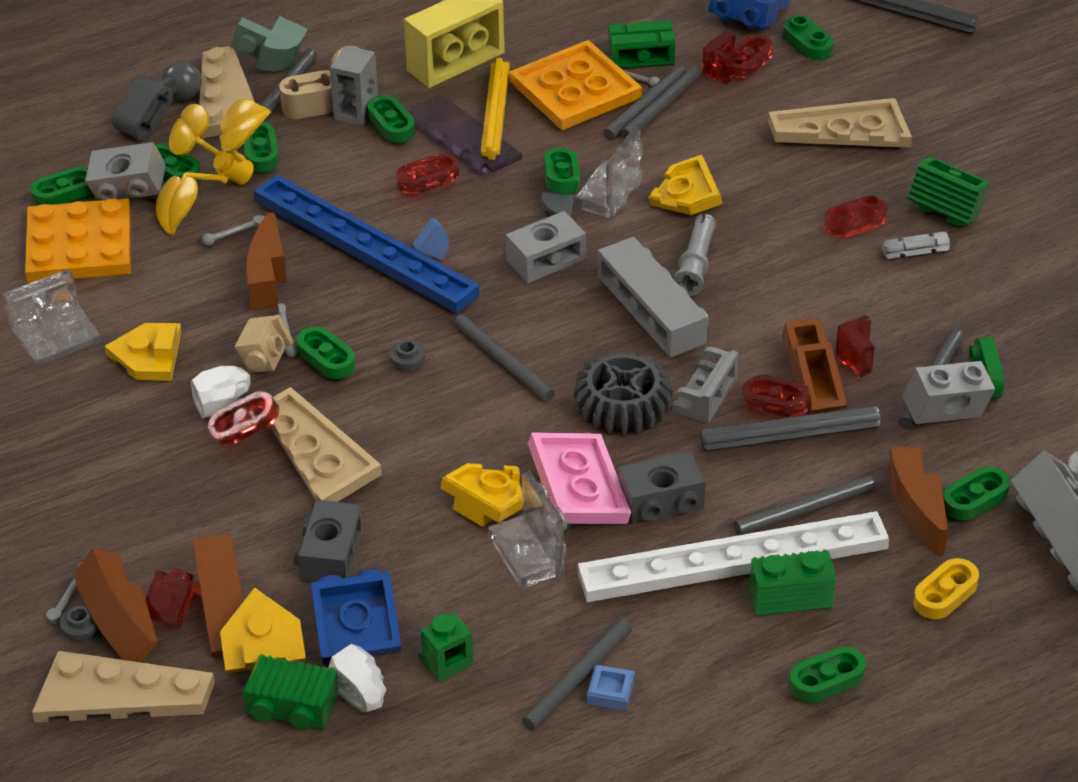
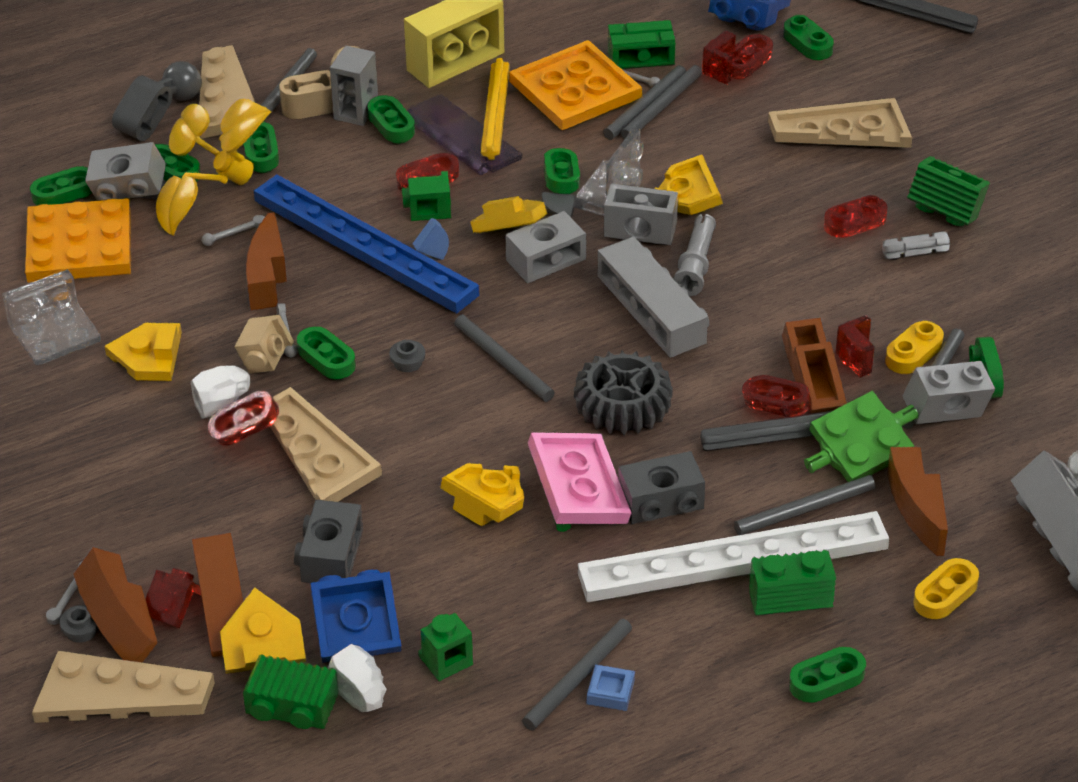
sand green brick [230,16,308,72] -> none
clear bracket [488,471,567,589] -> none
light grey hinge [671,347,739,424] -> none
green plate [943,466,1010,520] -> none
none -> green brick [402,171,451,221]
none -> yellow plate [470,196,547,233]
none -> light grey brick [604,184,678,245]
none -> bright green plate [804,390,918,482]
none -> yellow plate [885,321,944,374]

